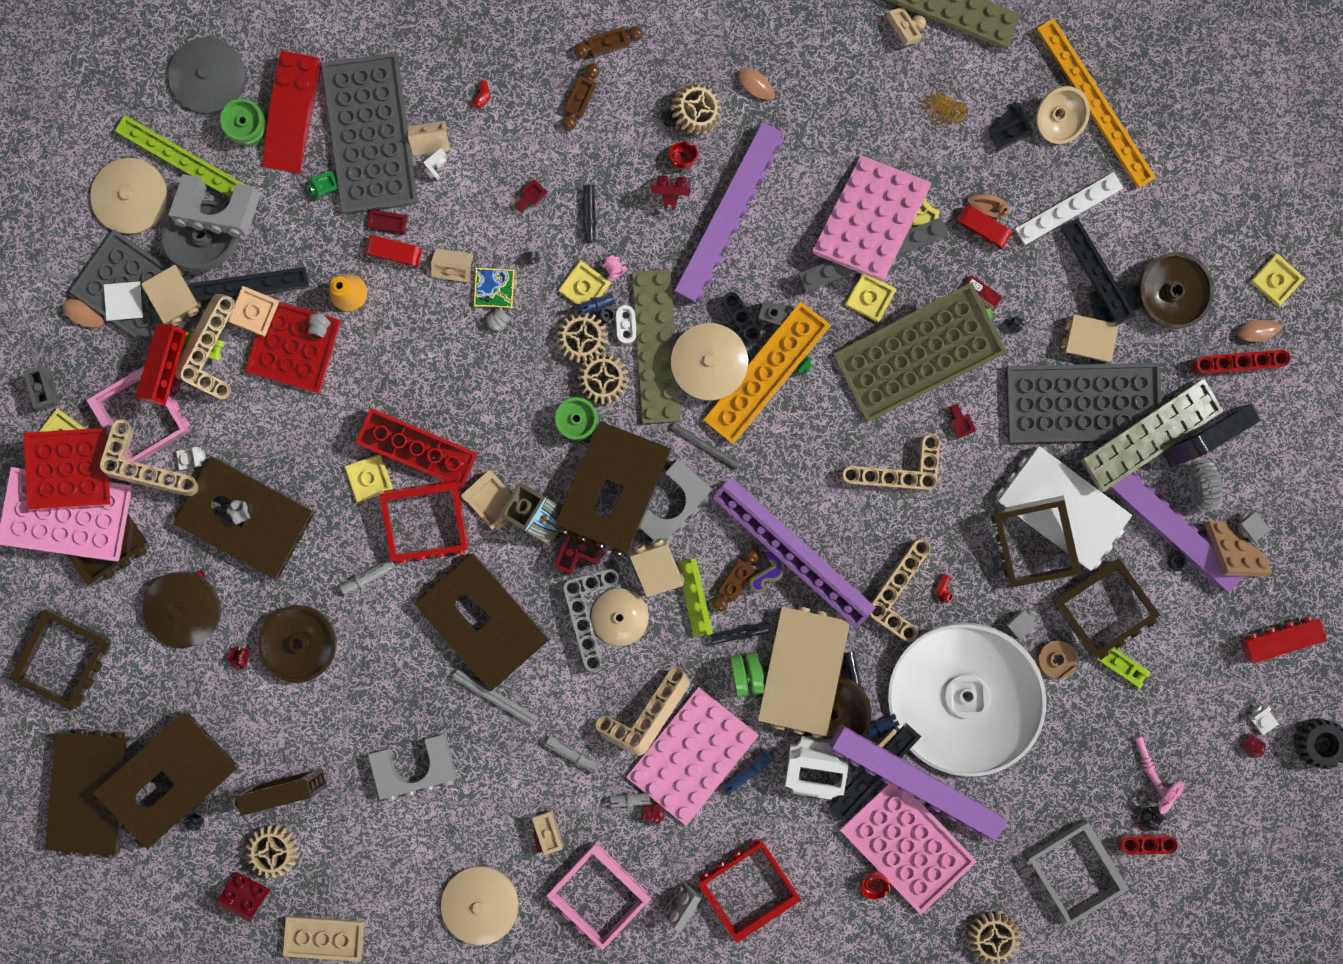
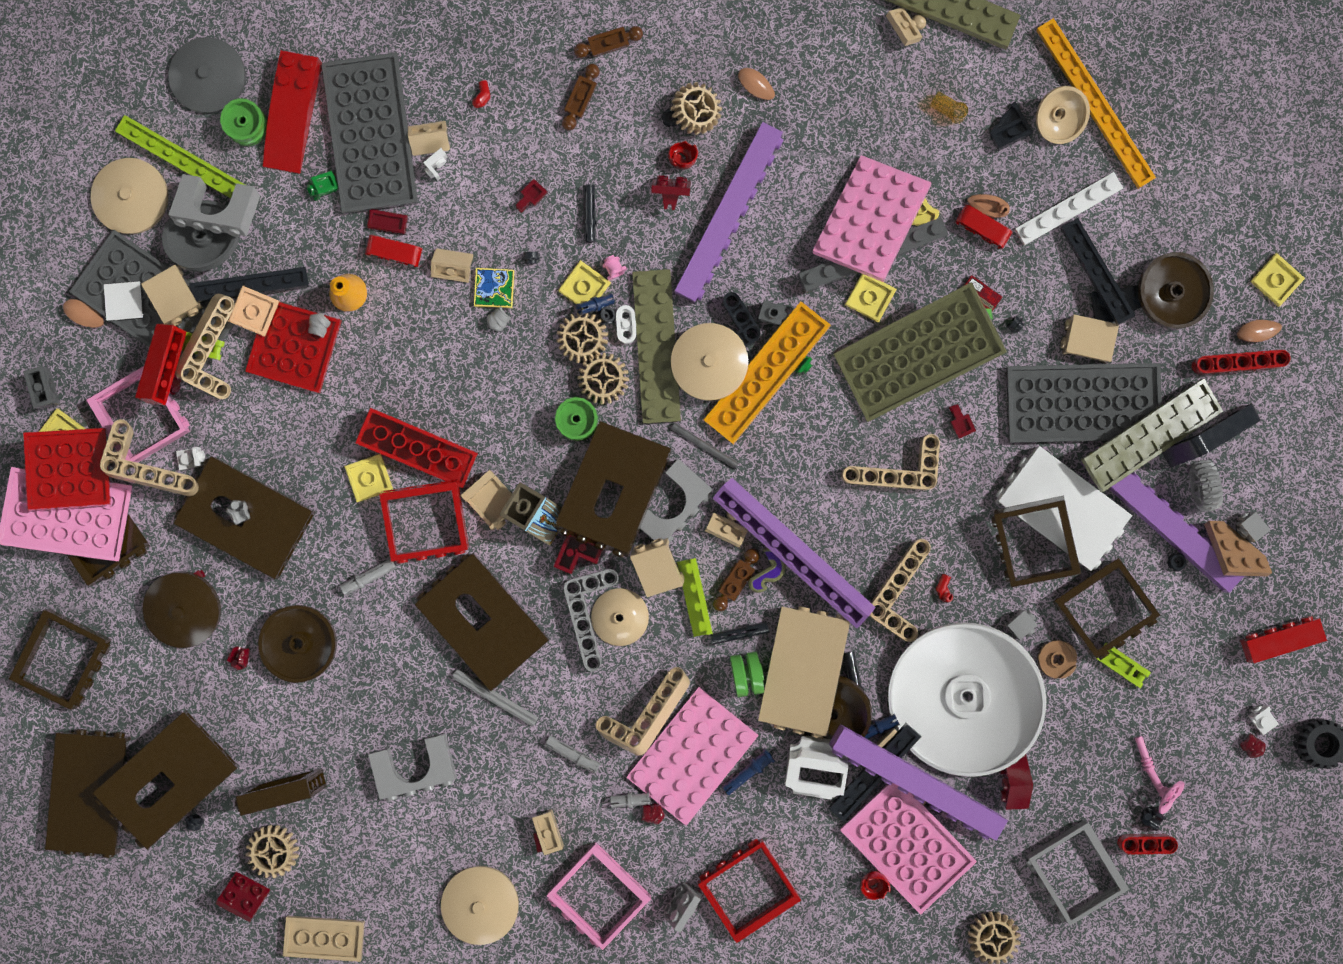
none -> tan plate [705,512,748,548]
none -> dark red brick [999,754,1033,810]

